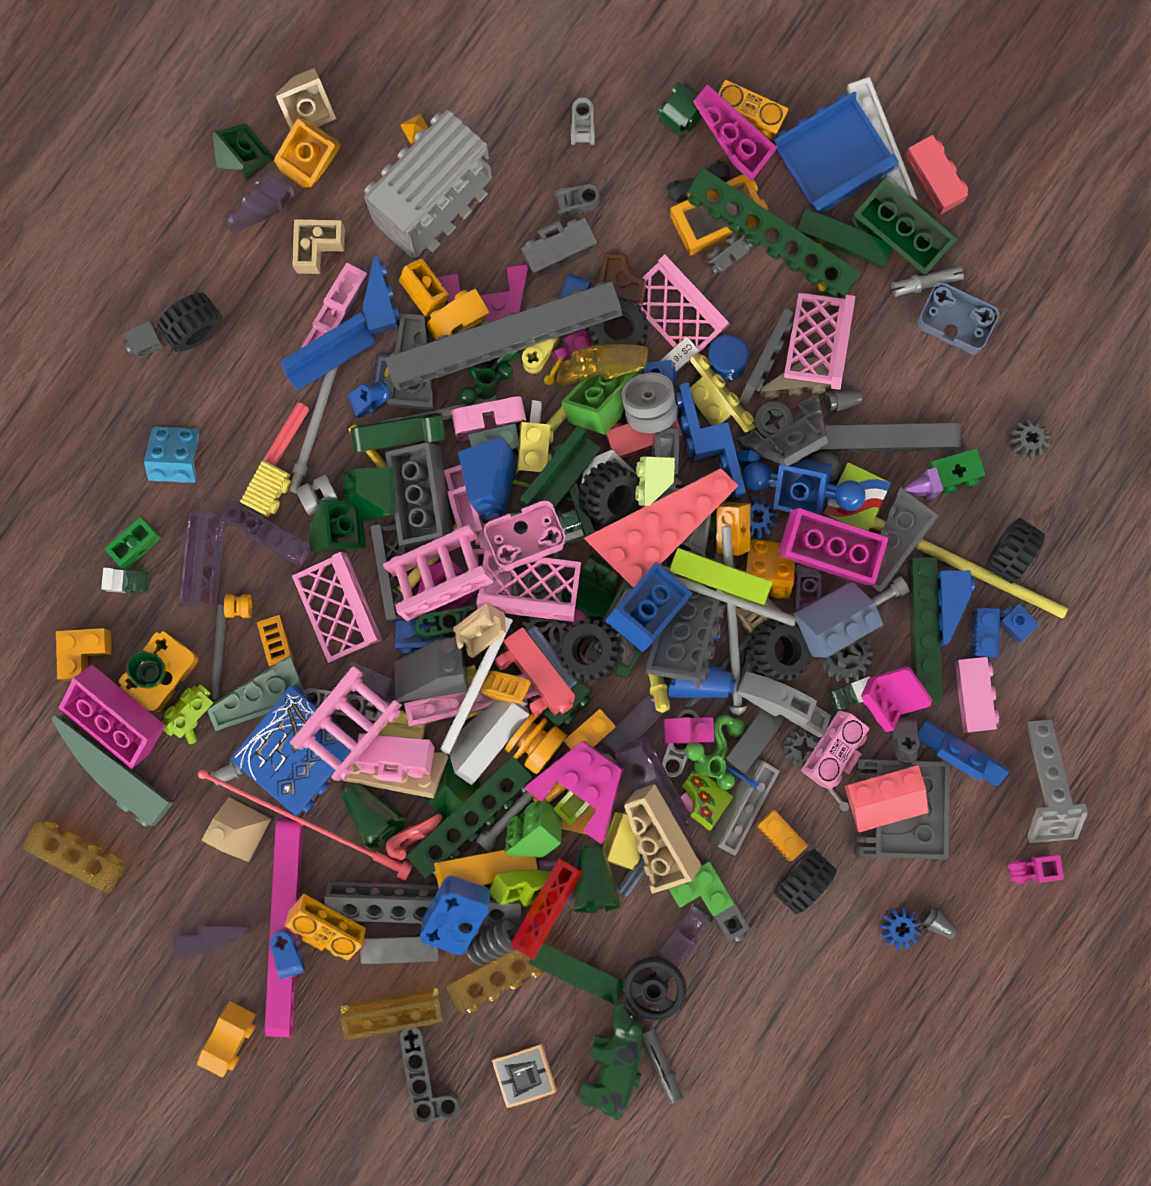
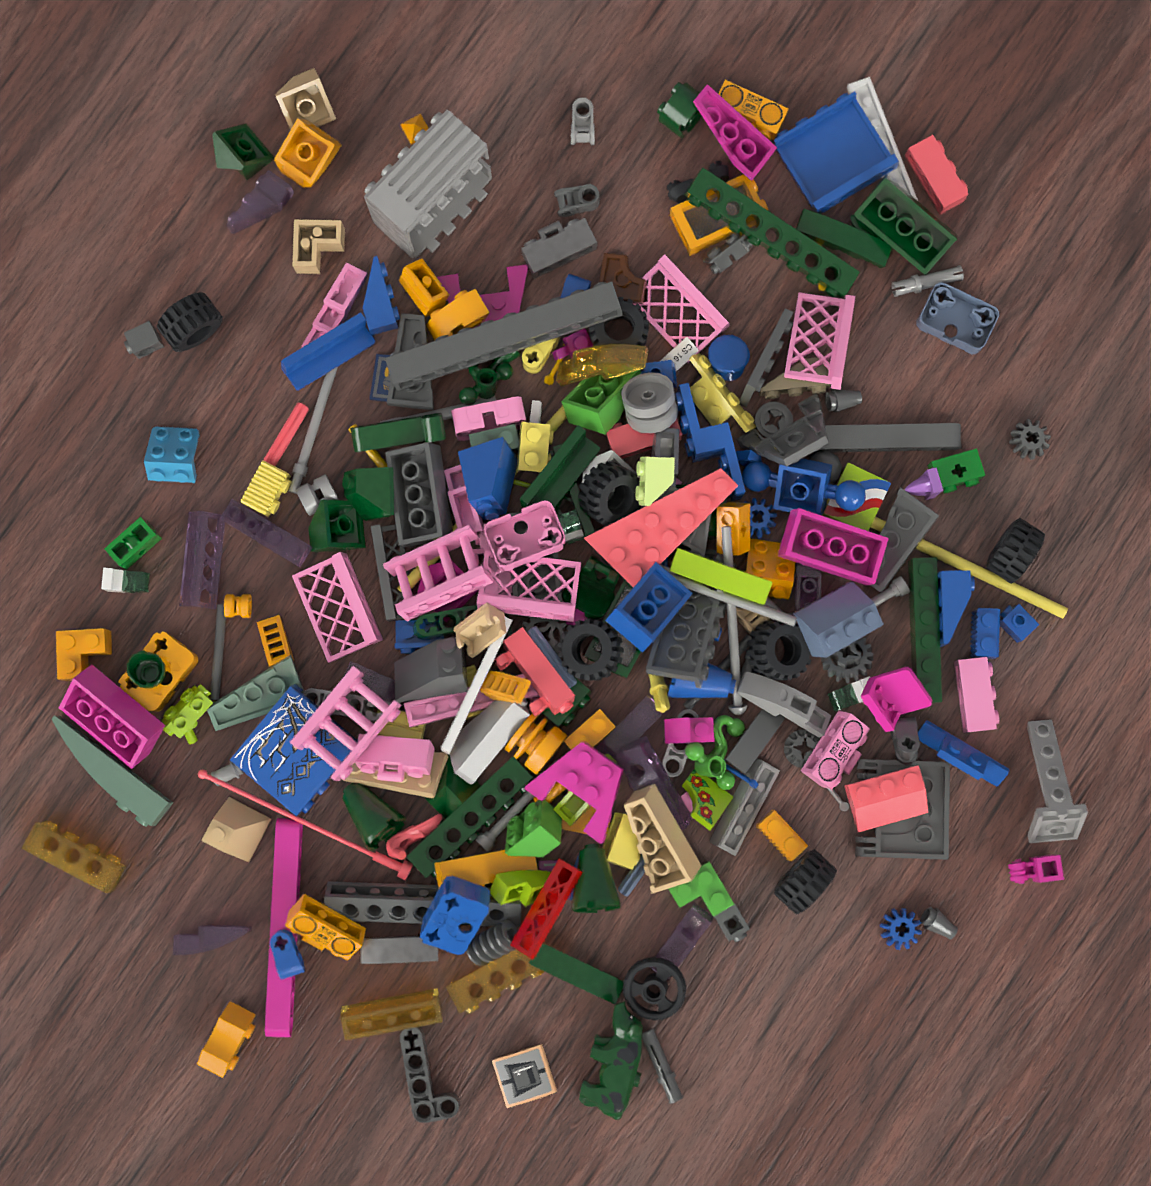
blue piece [348,381,389,418] -> none

